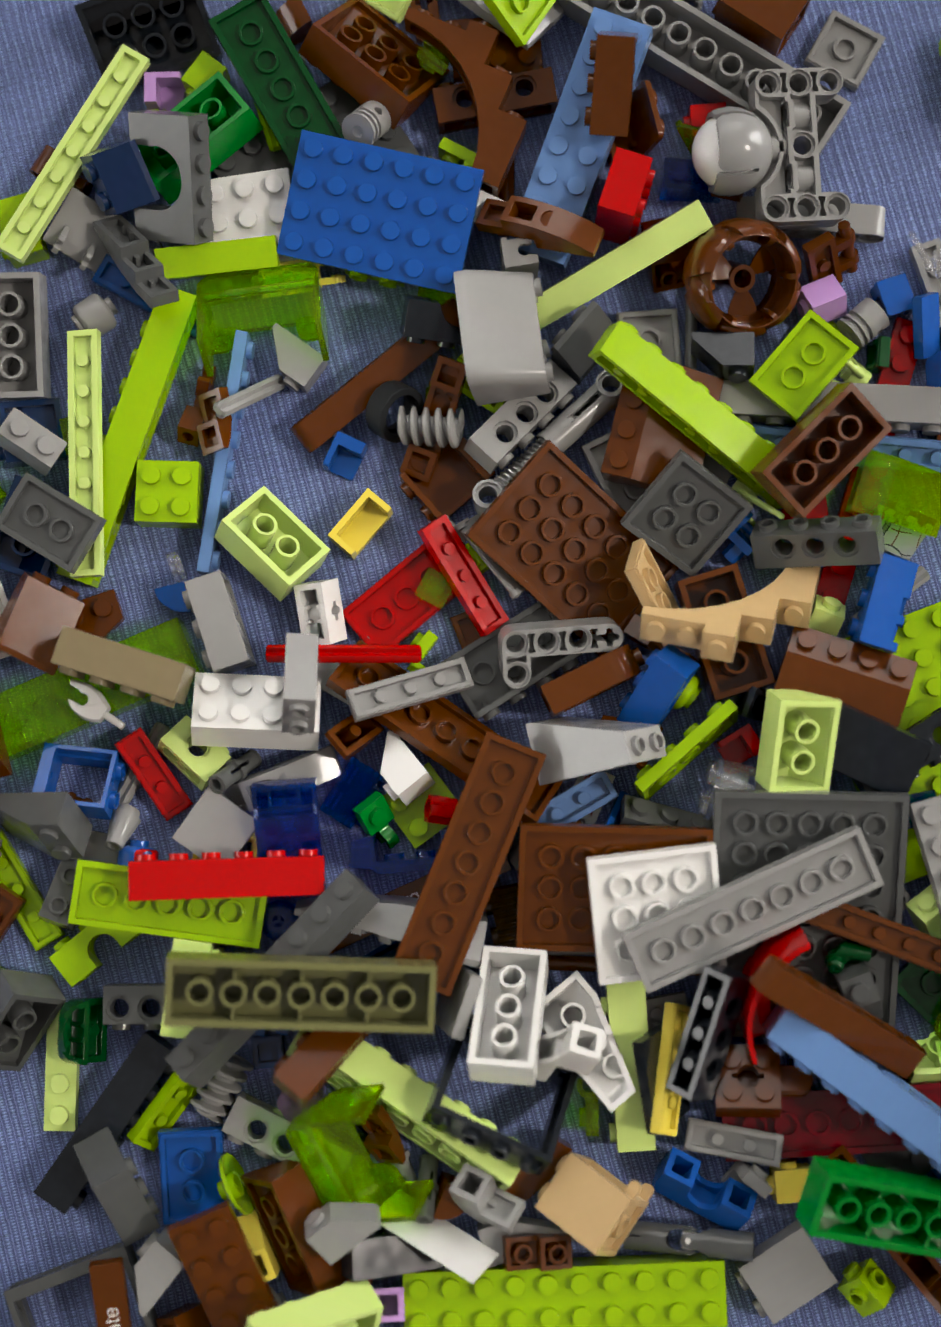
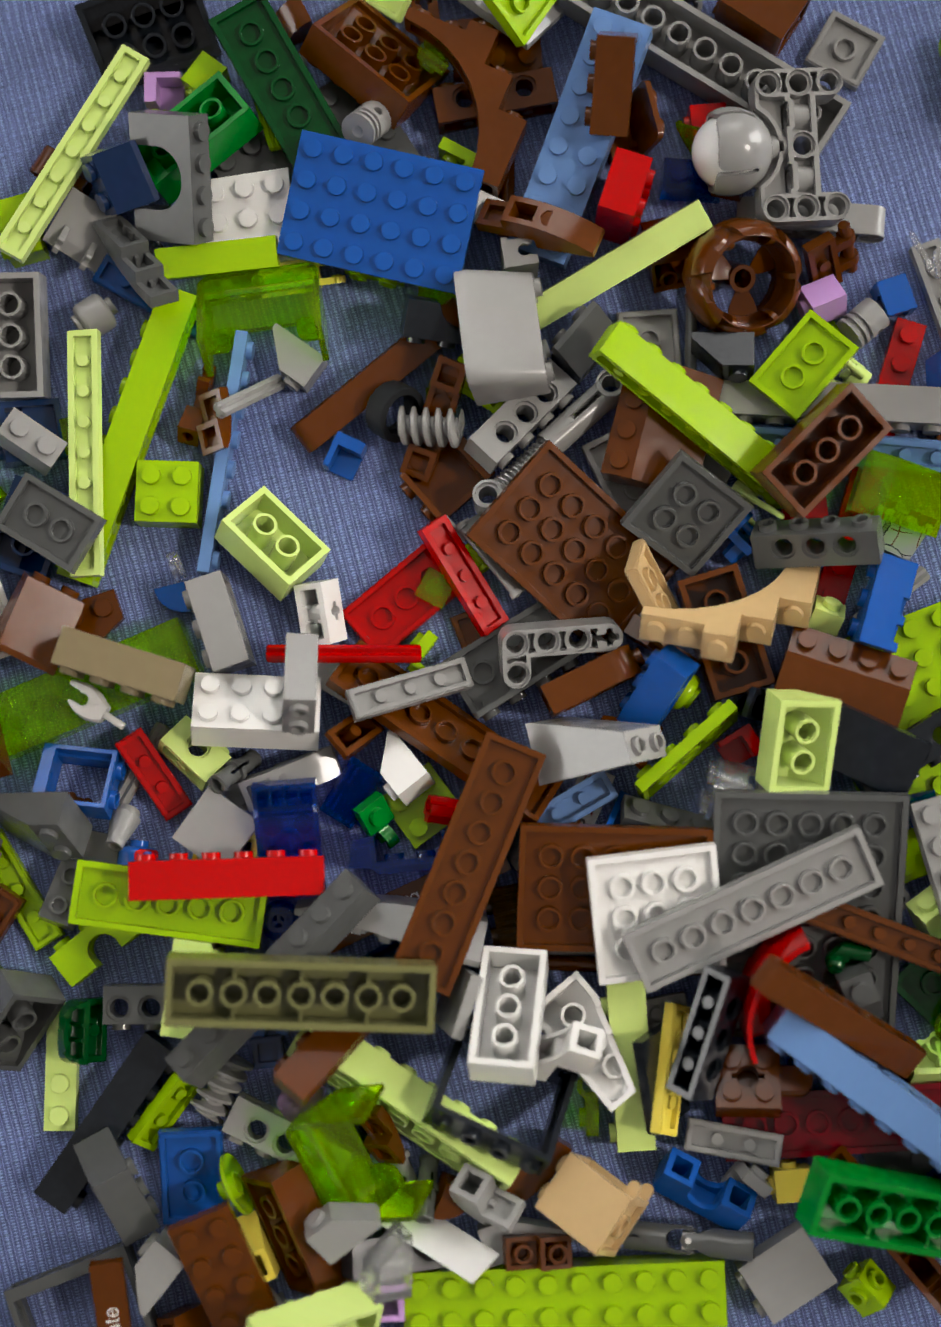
light yellow panel [328,488,393,560] -> none
dark green tile [866,336,891,374] -> none
blue tile [912,292,941,359] -> none
none -> clear slope [359,1221,412,1305]

